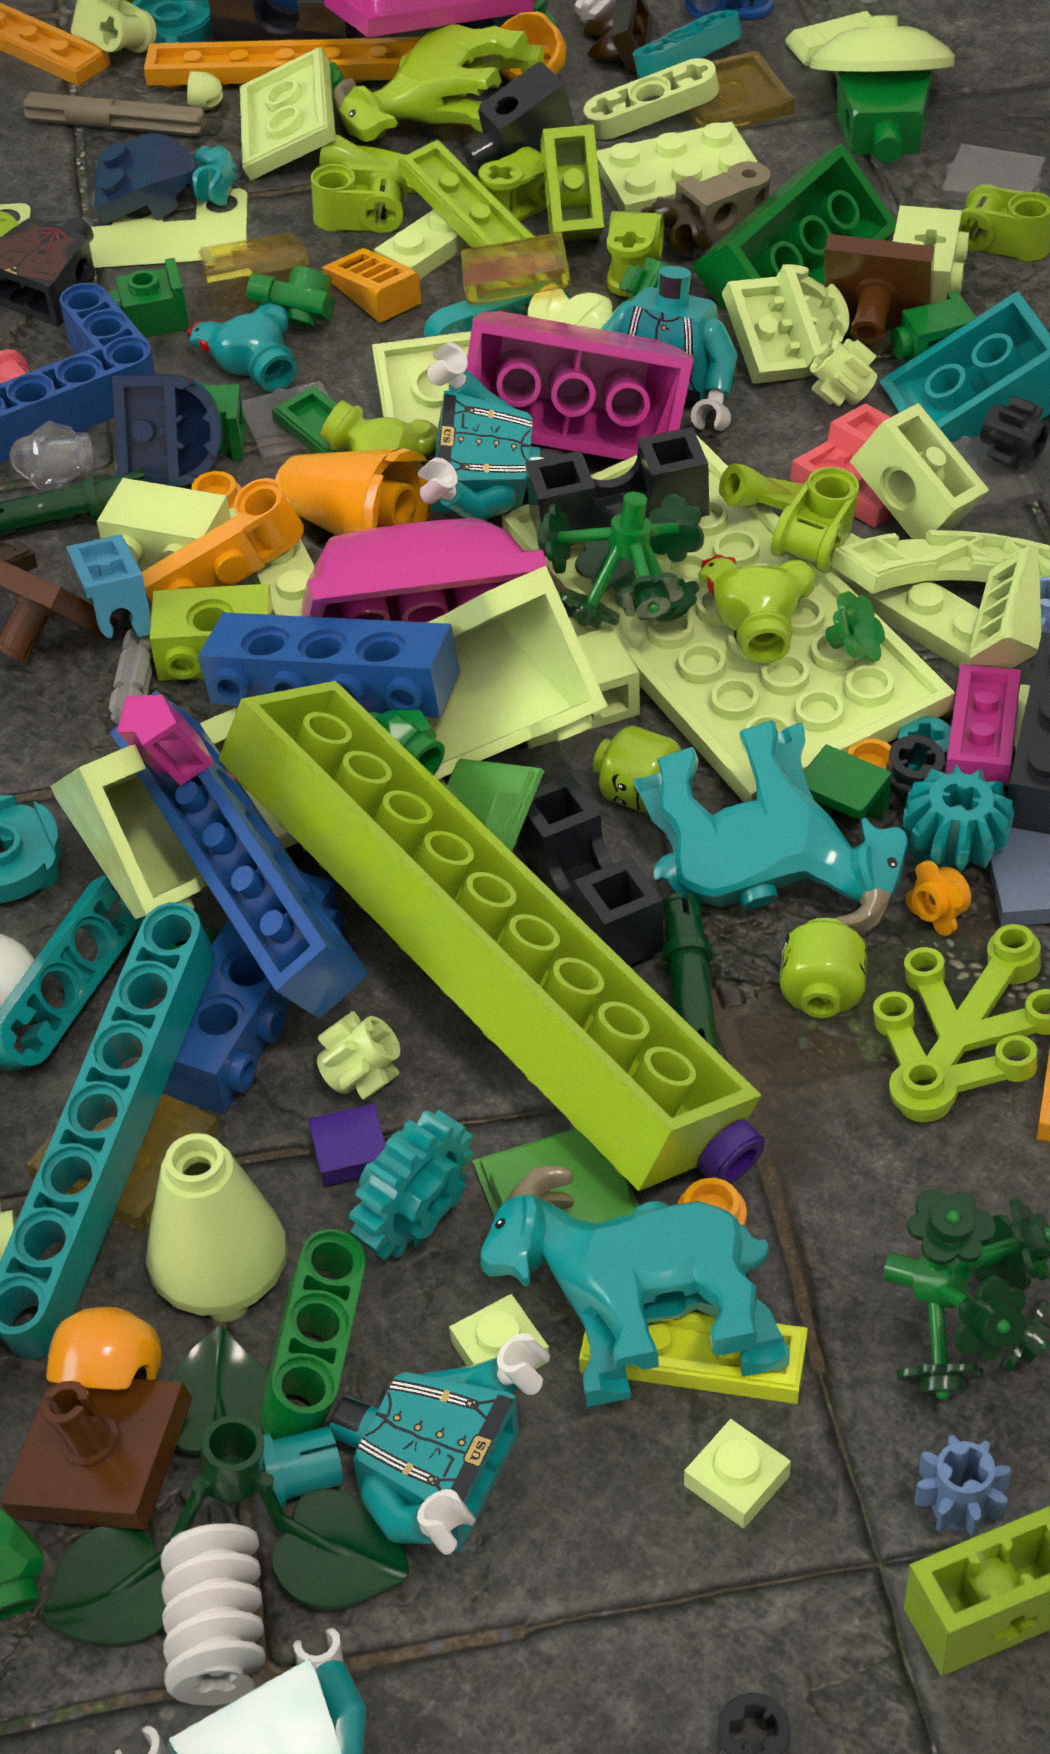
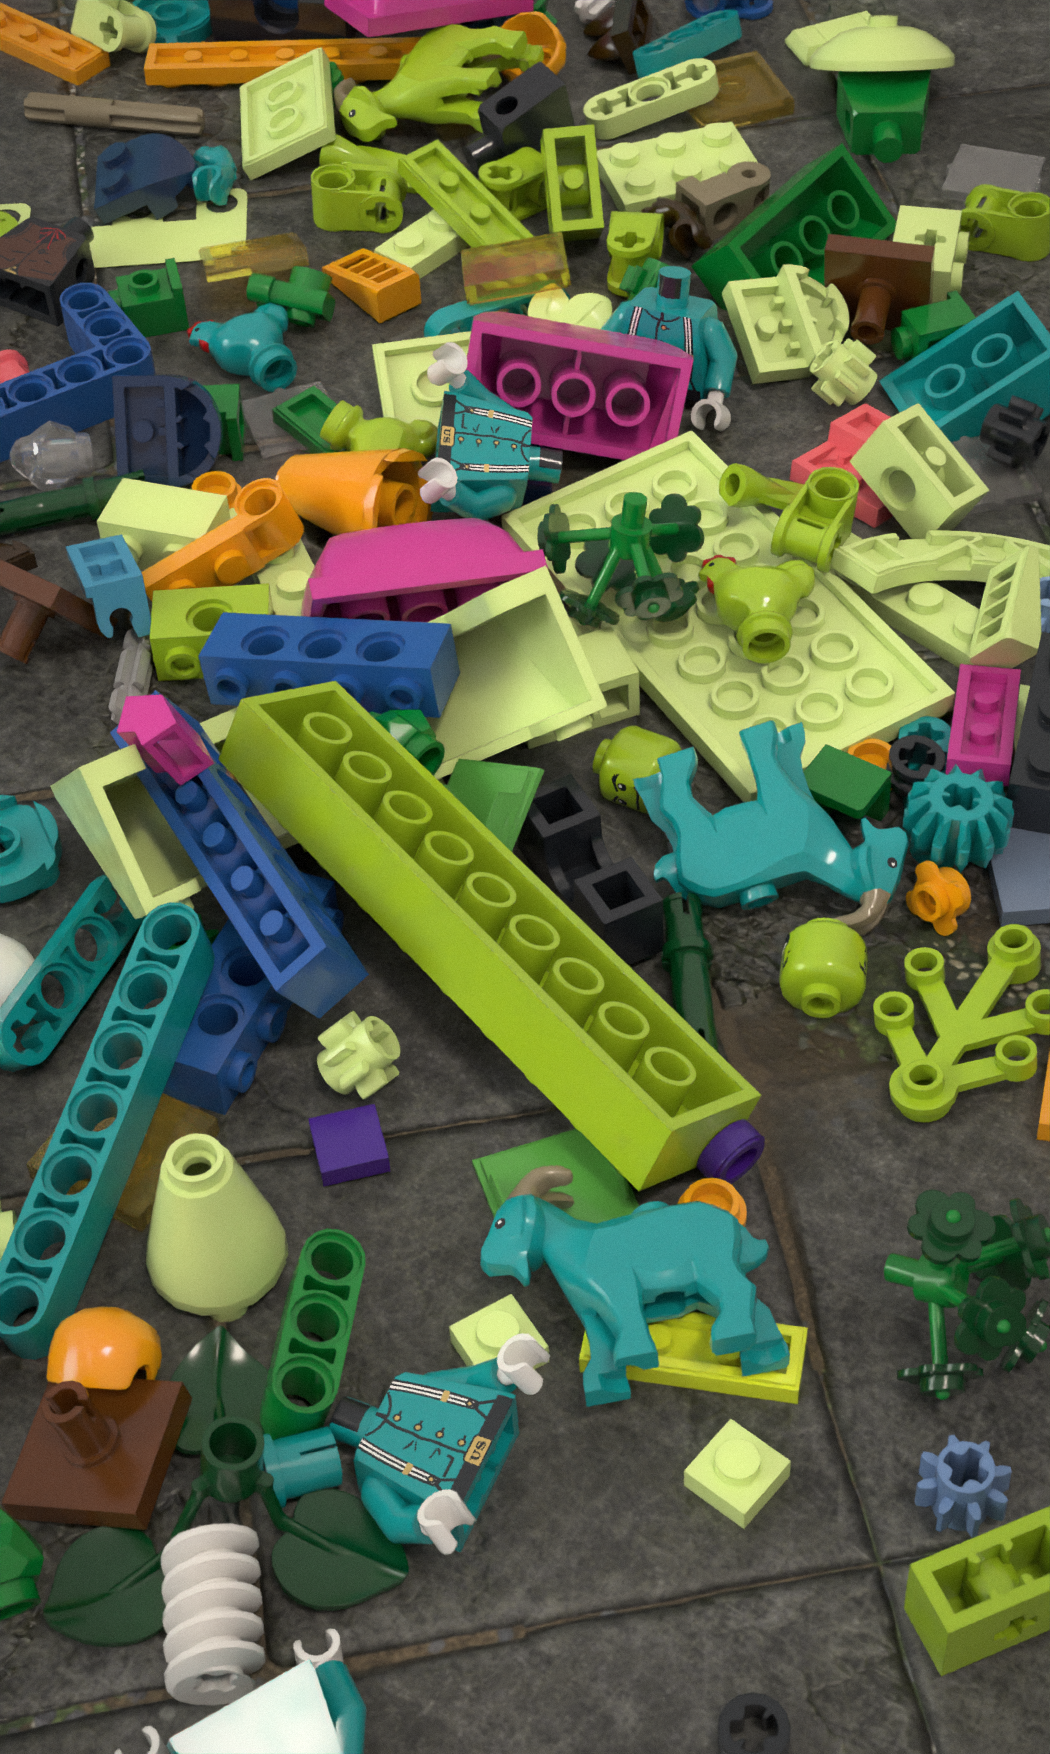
yellowish green hinge [187,71,223,111] -> none
teal gear [349,1110,474,1260] -> none
black arch [525,427,710,546] -> none
green plant [825,591,885,664] -> none

